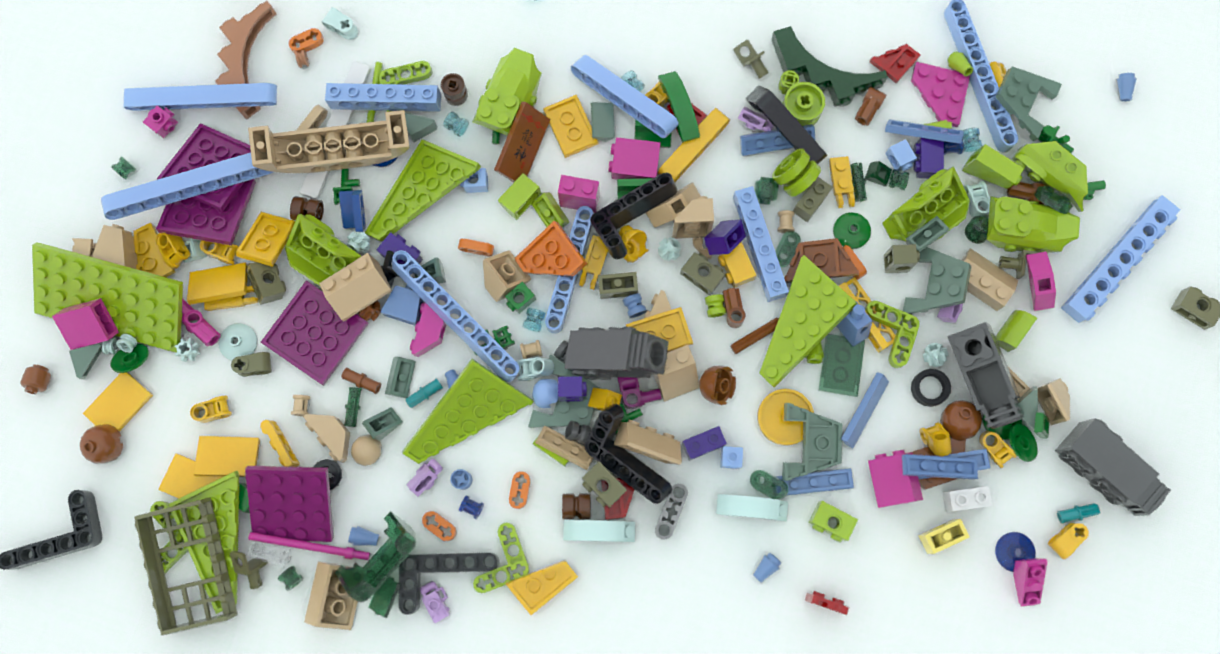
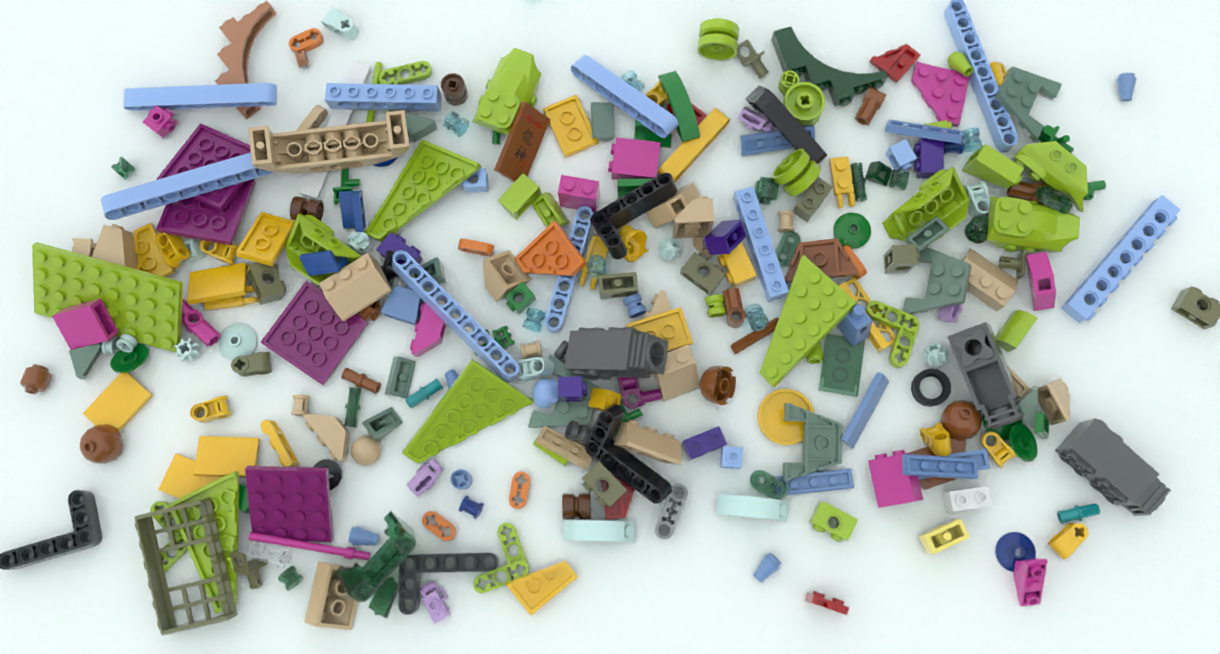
none -> blue panel [299,250,349,276]
none -> clear light blue wheel [587,255,607,278]
none -> lime wheel [697,18,740,61]
none -> clear light blue wheel [745,304,769,331]

